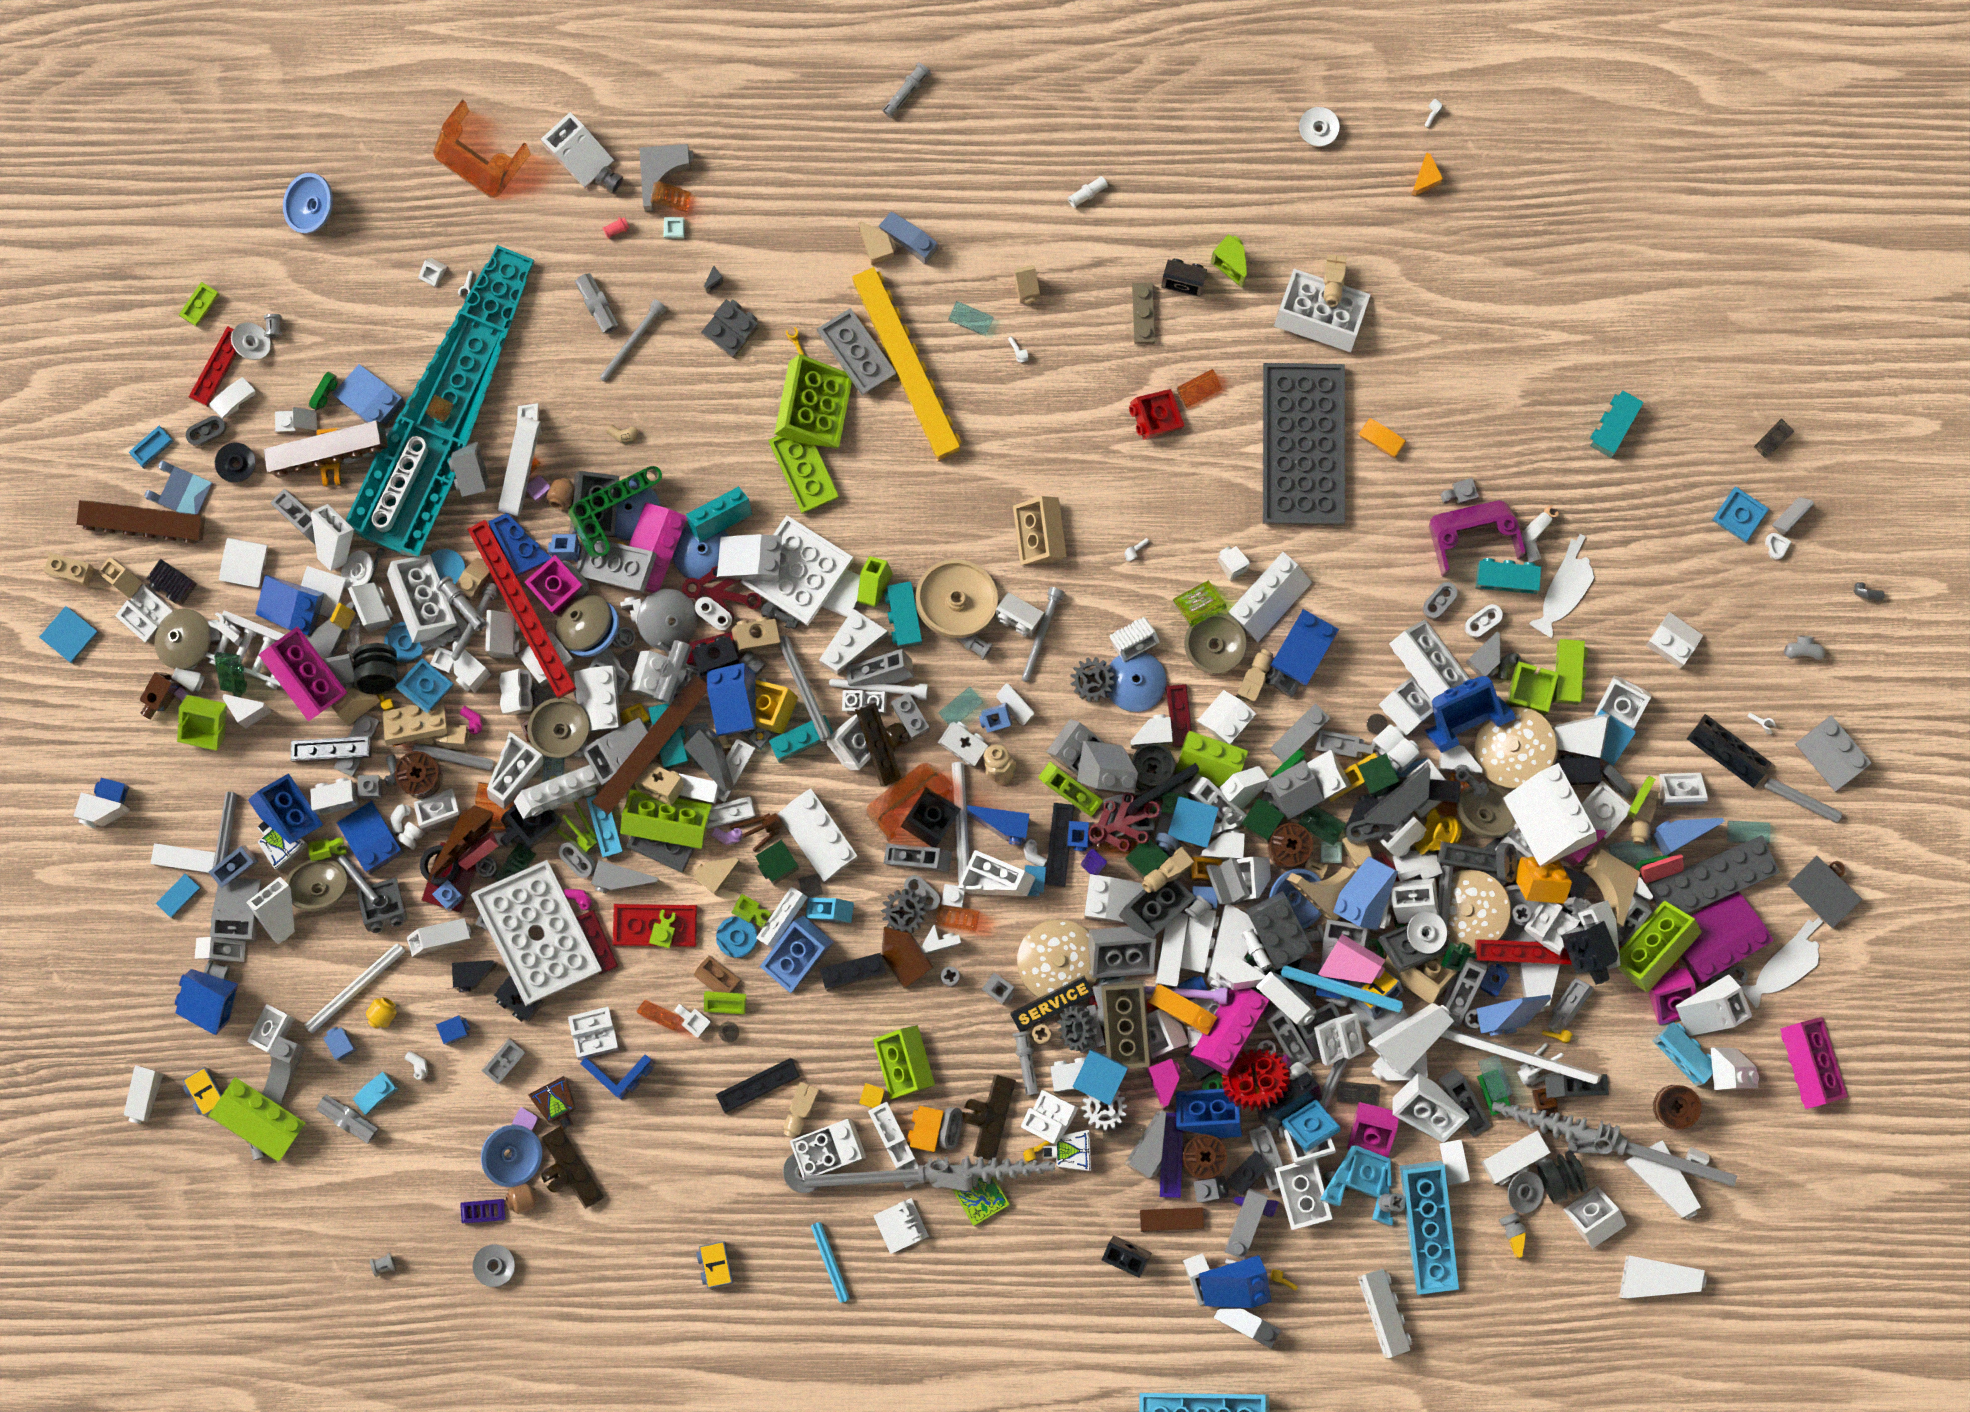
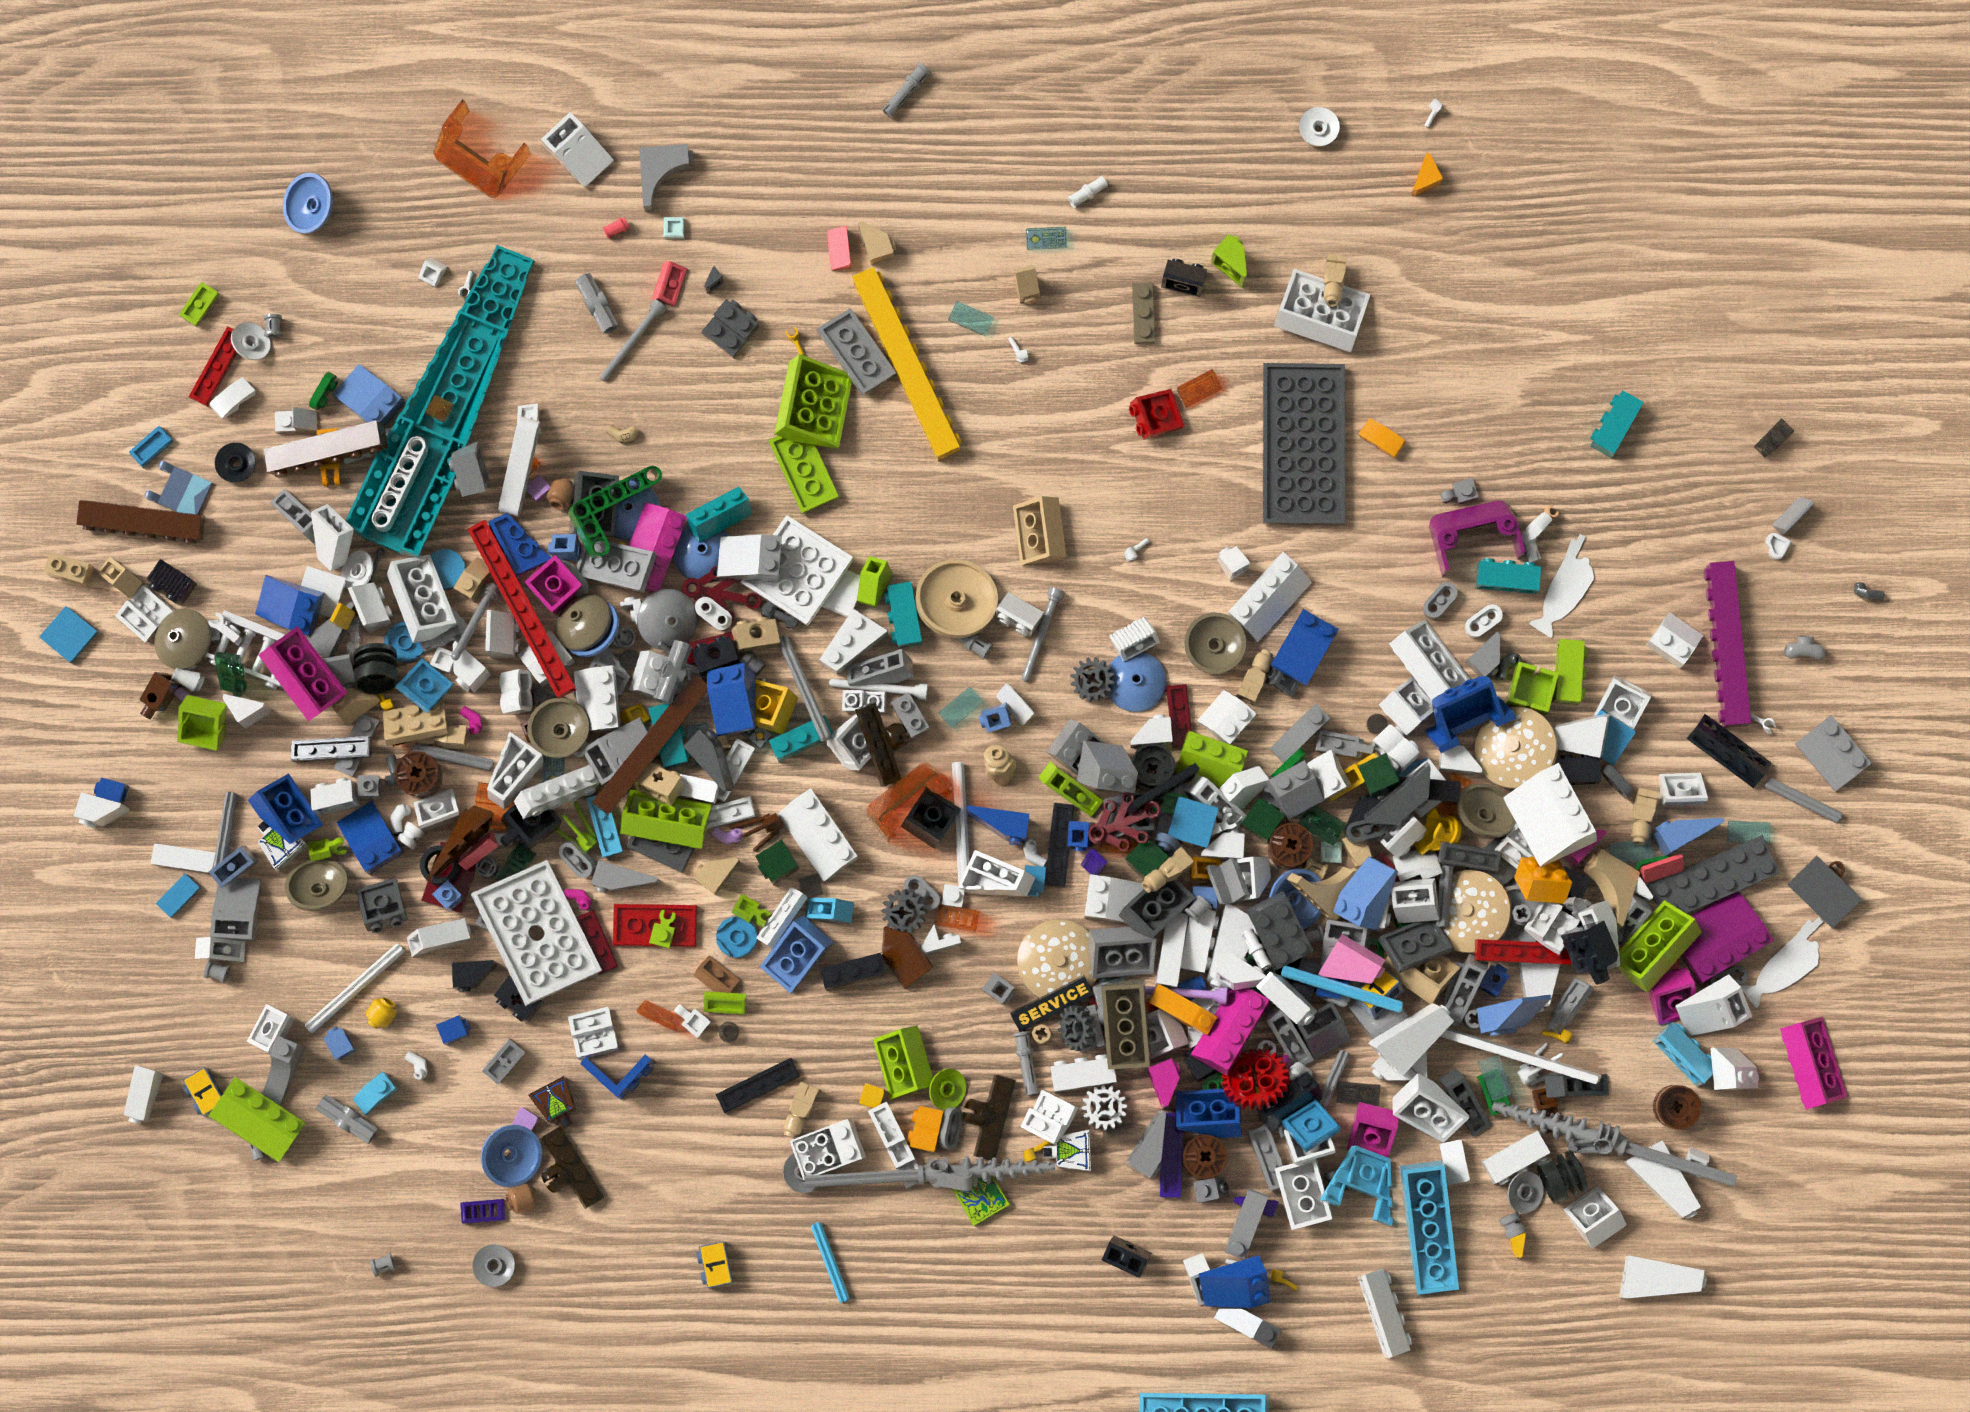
blue slope [174,969,238,1035] -> none
dark grey plate [186,416,226,447] -> none
white slope [219,538,268,588] -> none
white slope [246,877,295,944] -> none
light grey bar [337,855,379,904] -> none
light grey pin [436,576,486,631] -> none
flat silver wheel [595,166,623,194] -> none
clear orange slope [650,181,691,212] -> none
white hinge [873,1198,929,1254] -> none
sand blue slope [878,211,938,264] -> none
dark grey slope [883,843,952,873] -> none
white brick [938,721,988,766] -> none
light grey bush [941,966,960,987] -> none
dark azure tile [1072,1049,1128,1105] -> none
reddish brown tile [1140,1207,1204,1231] -> none
clear neon green tile [1173,580,1227,627] -> none
black plate [1226,1151,1271,1196] -> none
white slope [1314,1013,1365,1066] -> none
light grey bush [1378,1193,1406,1212] -> none
white dish [1407,911,1447,953] -> none
dark green bracket [1441,942,1477,972] -> none
dark grey bar [1455,765,1489,798] -> none
dark grey beam [1496,843,1517,883] -> none
white plate [1581,781,1631,839] -> none
lime tile [1627,776,1656,819] -> none
dark azure tile [1712,486,1769,543] -> none
none -> coral slope [652,261,687,306]
none -> coral slope [827,226,851,271]
none -> lime dish [929,1068,966,1110]
none -> clear light blue tile [1026,227,1067,250]
none -> magenta brick [1704,561,1751,728]

